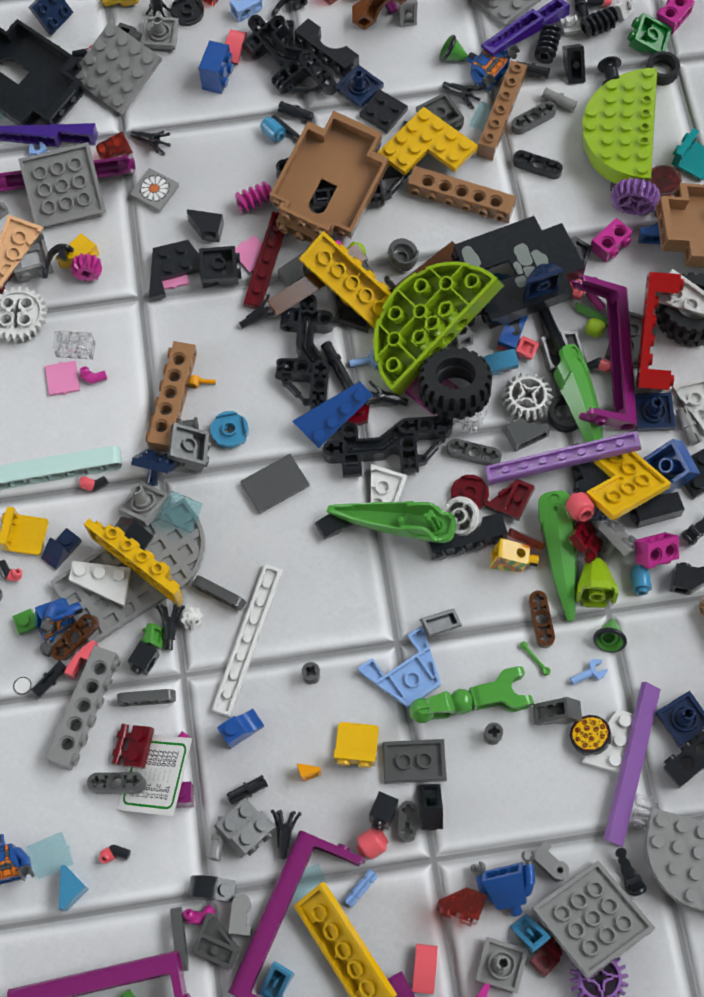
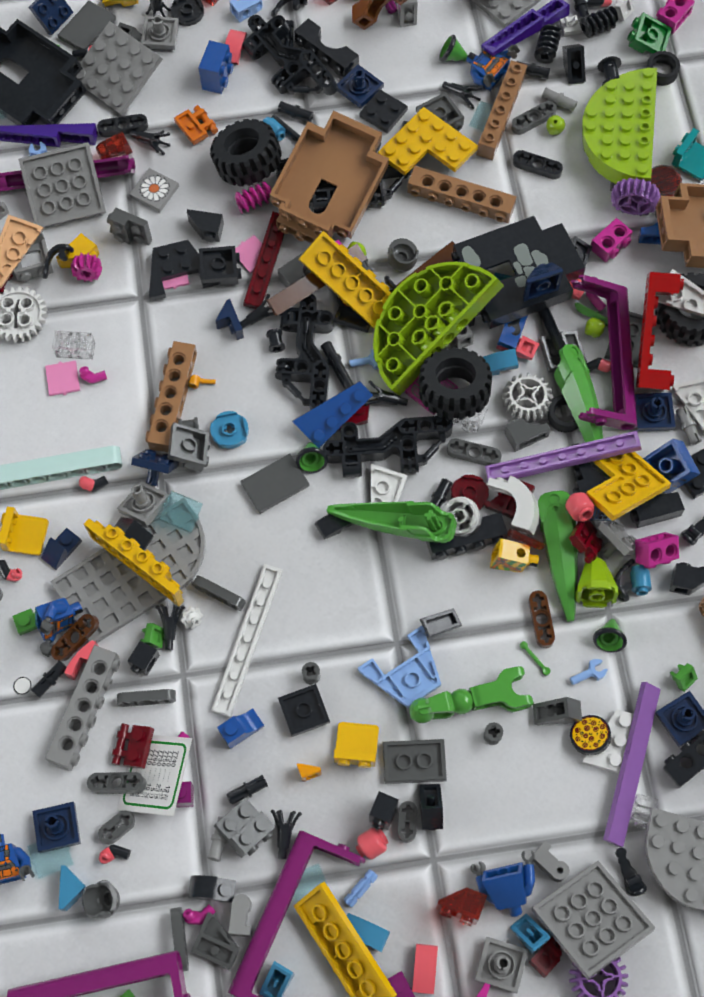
white wing [69,561,132,608] -> none
none -> dark blue plate [32,802,81,853]
none -> dark grey tile [58,1,116,50]
none -> dark grey helmet [82,880,120,919]
none -> black beam [97,114,148,137]
none -> dark grey beam [98,811,135,845]
none -> dark grey plate [107,207,152,245]
none -> orange plate [174,105,218,145]
none -> black tyre [210,119,282,187]
none -> dark blue slope [215,299,244,340]
none -> black bush [266,328,285,353]
none -> black plate [278,684,330,737]
none -> bright green hat [295,442,328,473]
none -> dark azure slope [347,913,390,952]
none -> black pin [430,478,453,508]
none -> white arch [487,476,539,535]
none -> lime piece [546,115,565,135]
none -> black piece [614,558,635,602]
none -> bright green tile [670,663,698,692]

